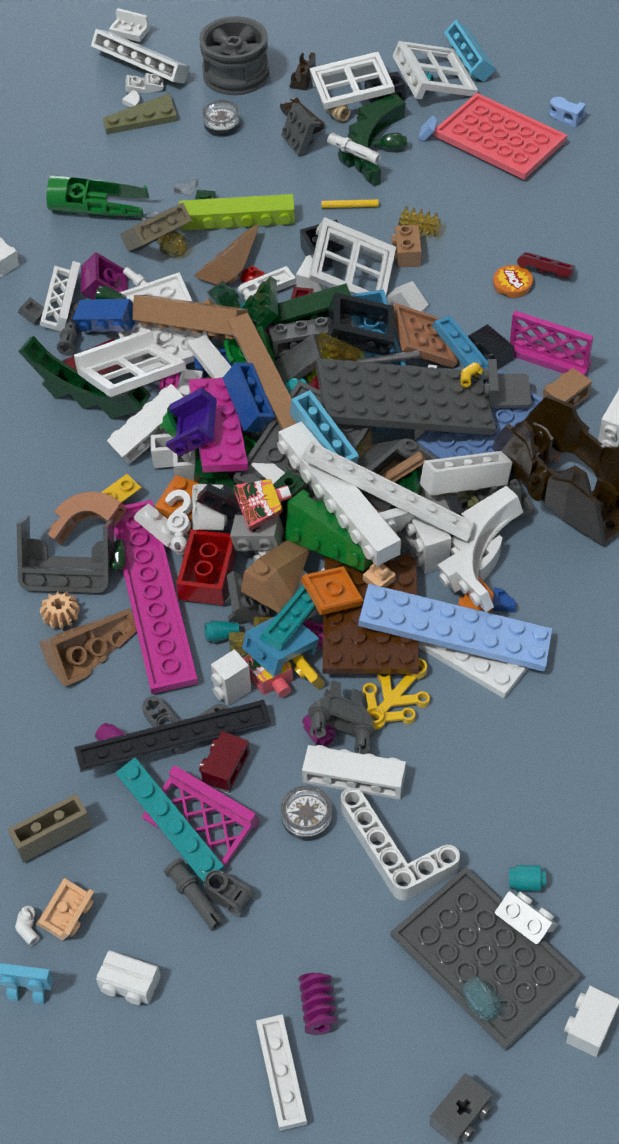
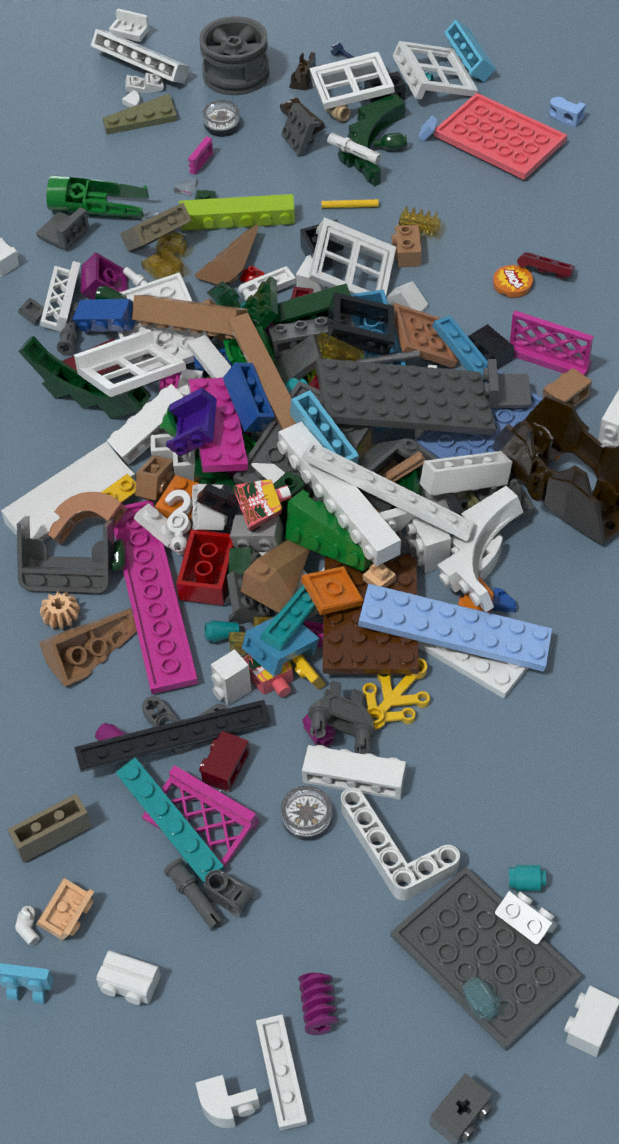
yellow arm [460,363,483,387] -> none
none -> white arch [1,441,136,541]
none -> dark grey bracket [36,207,90,250]
none -> medium nougat brick [135,455,175,501]
none -> clear yellow bracket [141,243,184,280]
none -> dark pink tile [188,136,213,175]
none -> white brick [196,1075,260,1128]
none -> dark green brick [228,548,259,576]
none -> dark blue hand [331,42,354,59]

